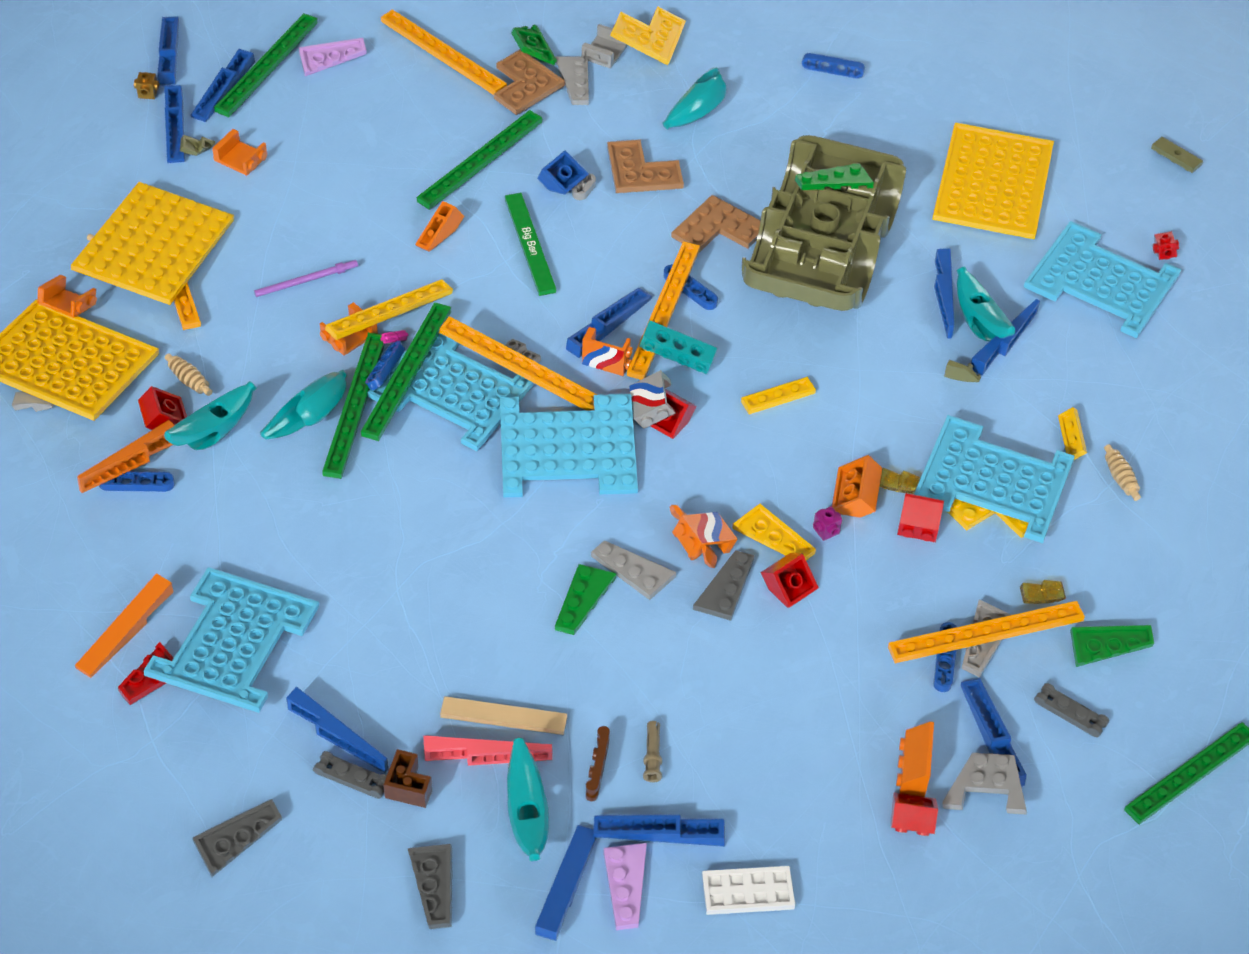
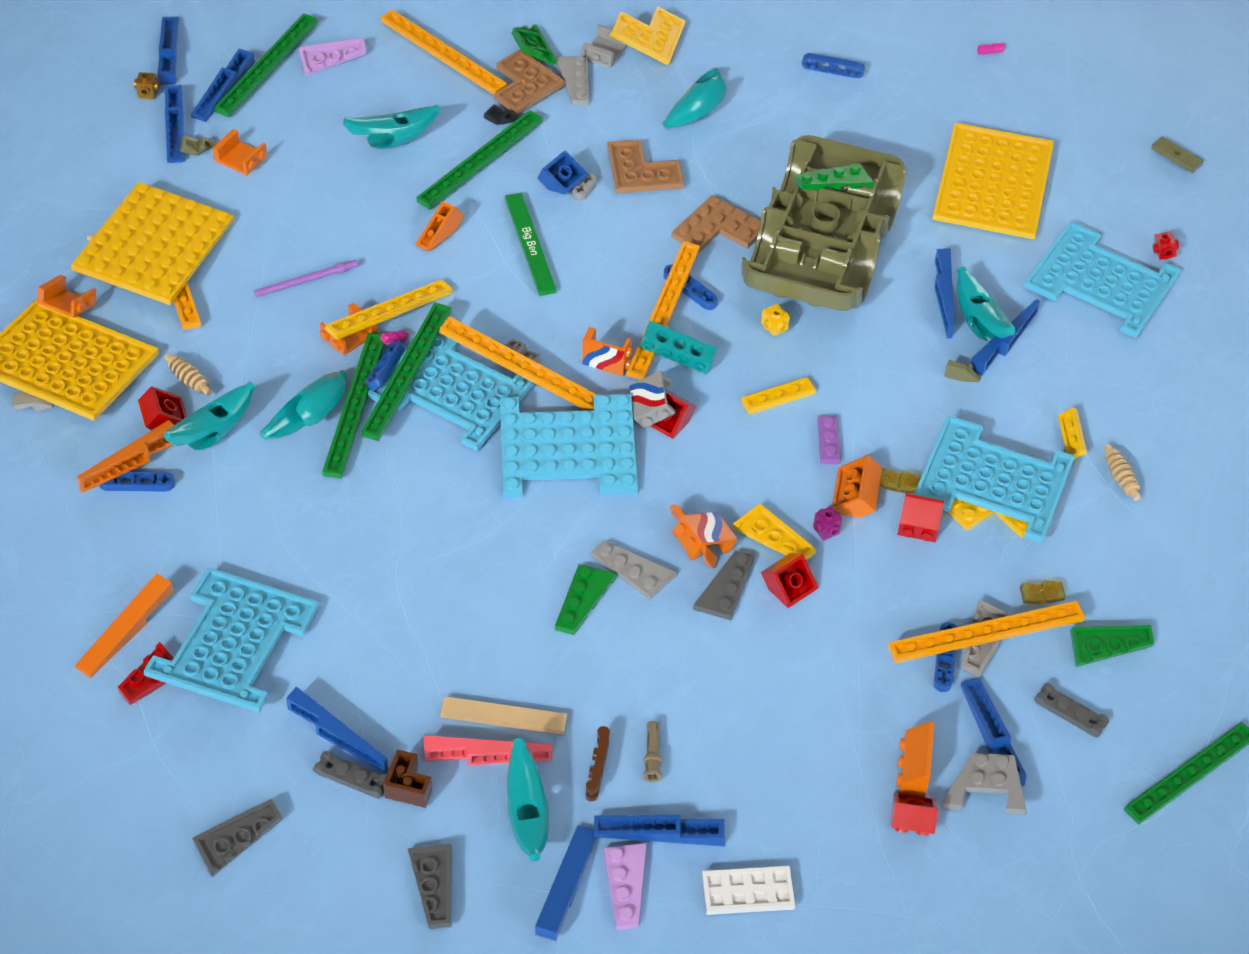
blue slope [566,287,652,358] -> none
none -> teal piece [343,104,441,149]
none -> black slope [483,104,520,125]
none -> yellow brick [761,304,790,336]
none -> medium lavender plate [817,416,840,464]
none -> dark pink piece [977,43,1005,55]

